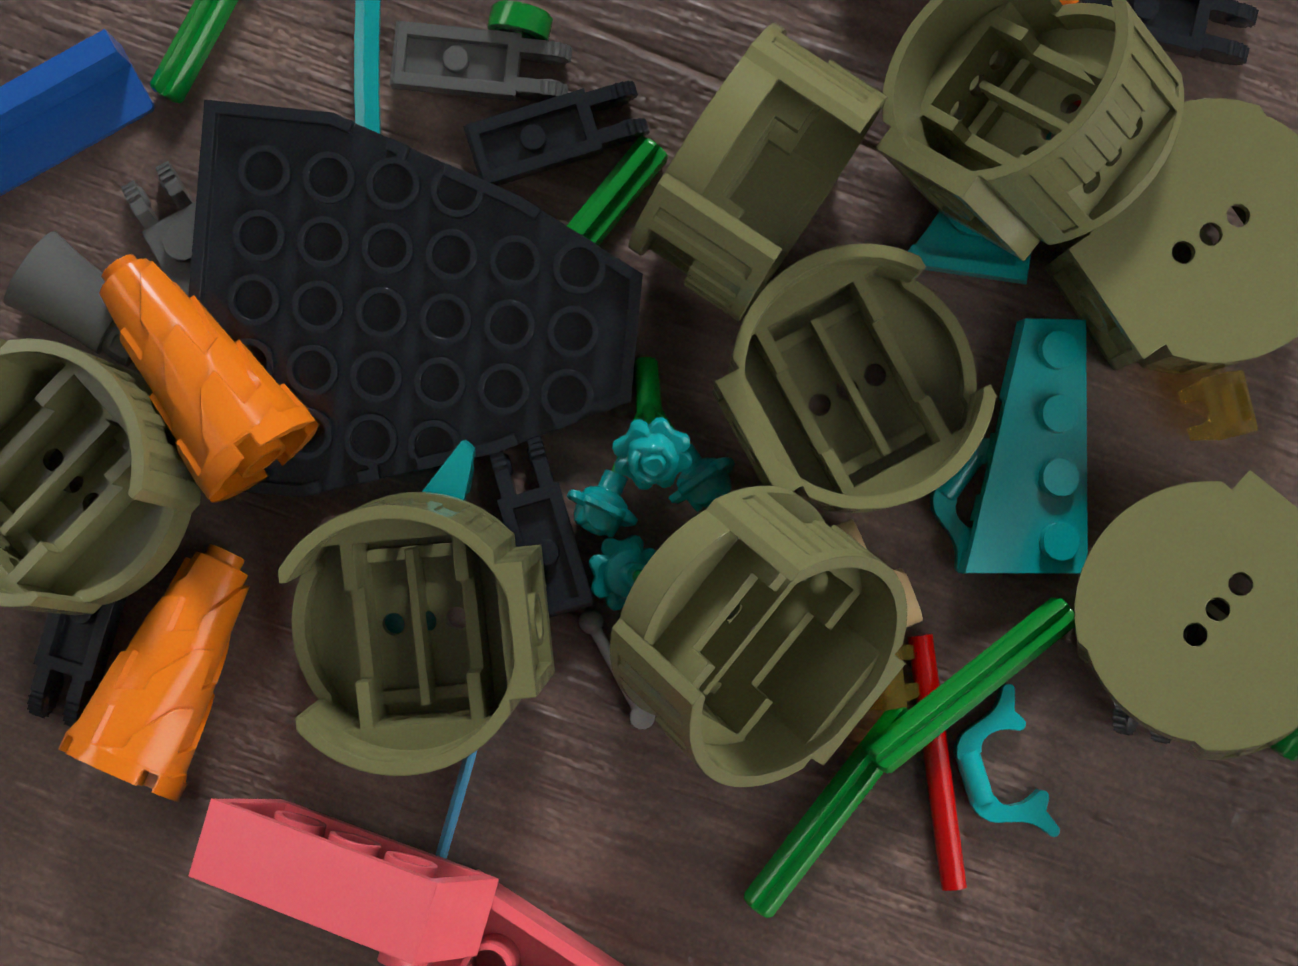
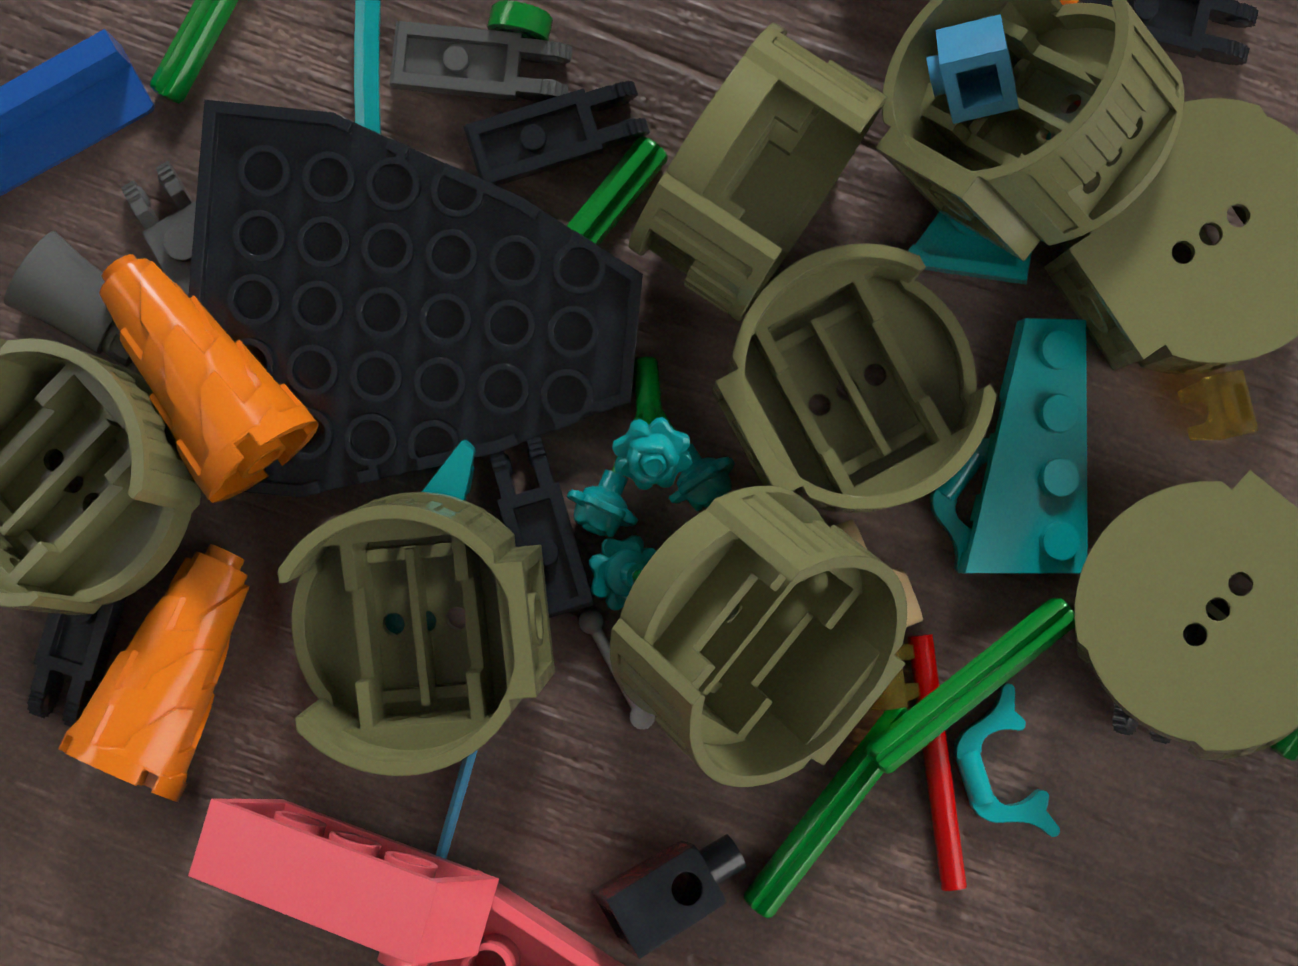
none -> black torso [591,834,747,959]
none -> dark azure brick [926,14,1019,124]

